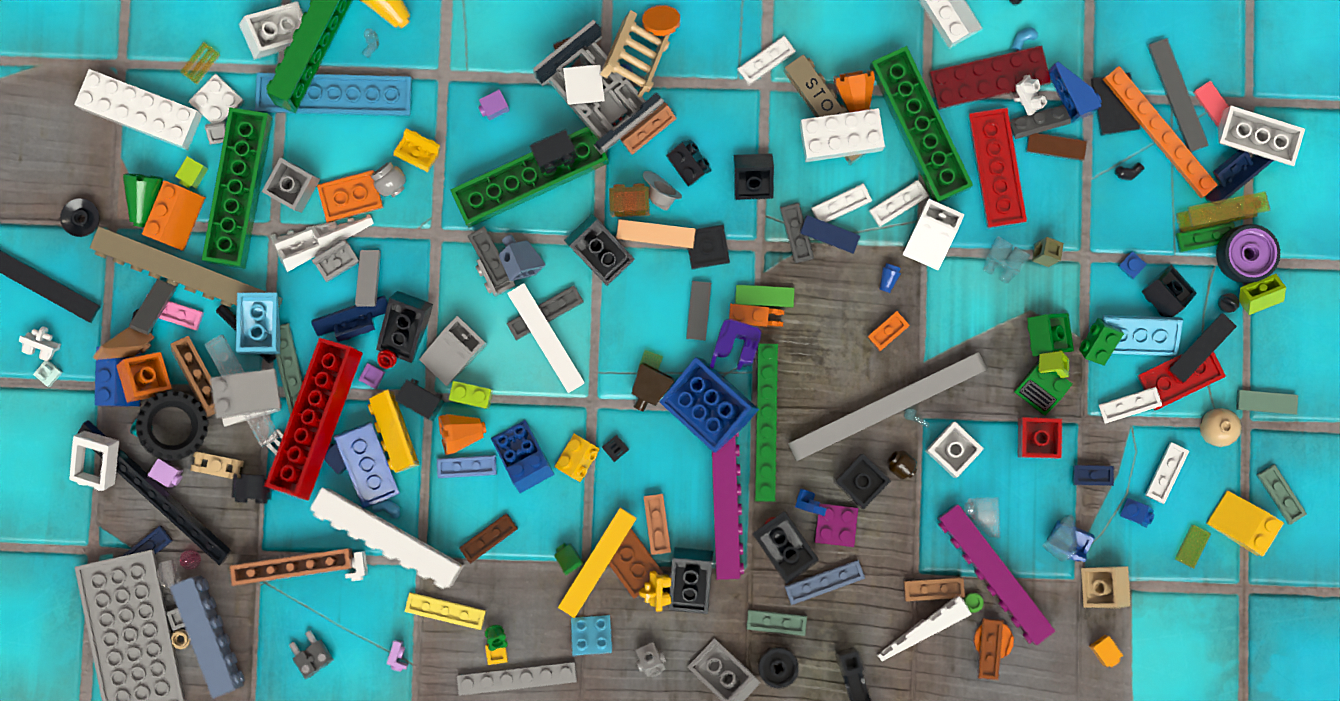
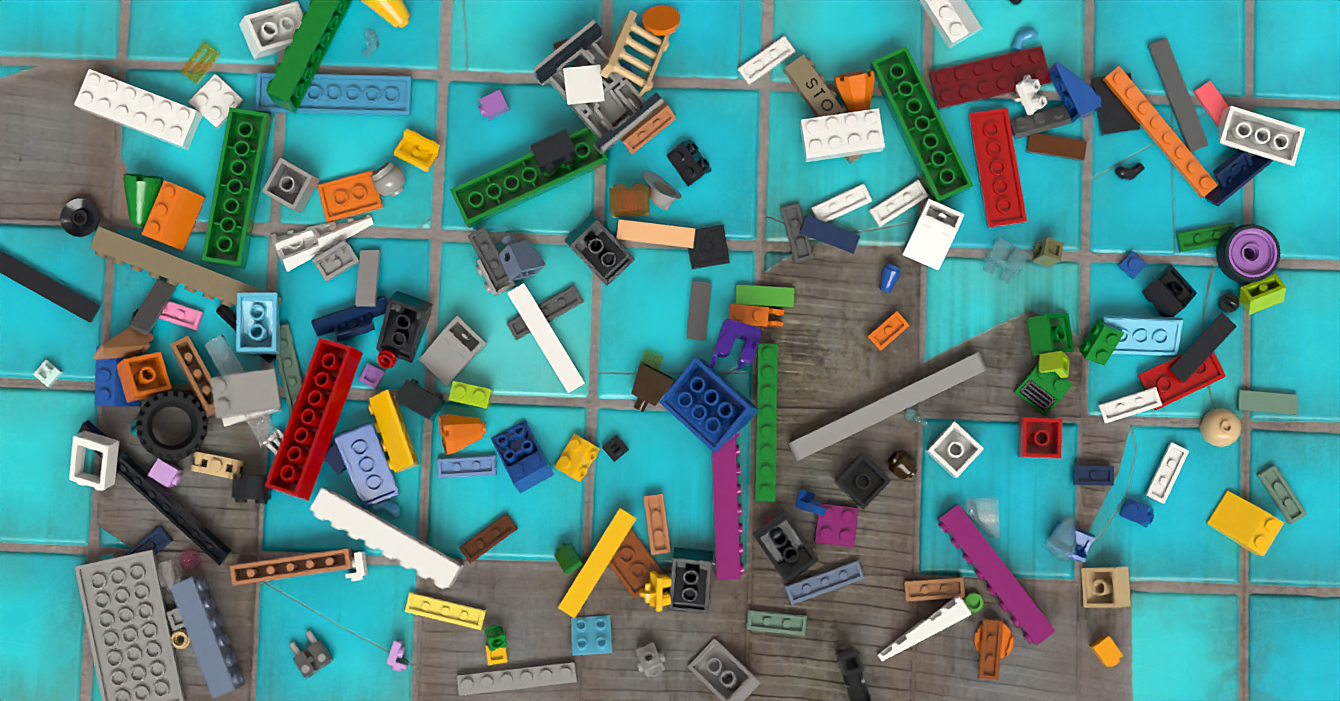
white hips [19,326,61,361] -> none
lime brick [175,156,208,189] -> none
light grey tile [205,121,226,145] -> none
black slope [734,153,774,200] -> none
black brick [758,647,799,689] -> none
clear yellow tile [1175,525,1211,569] -> none
clear yellow fence [1176,191,1270,232] -> none

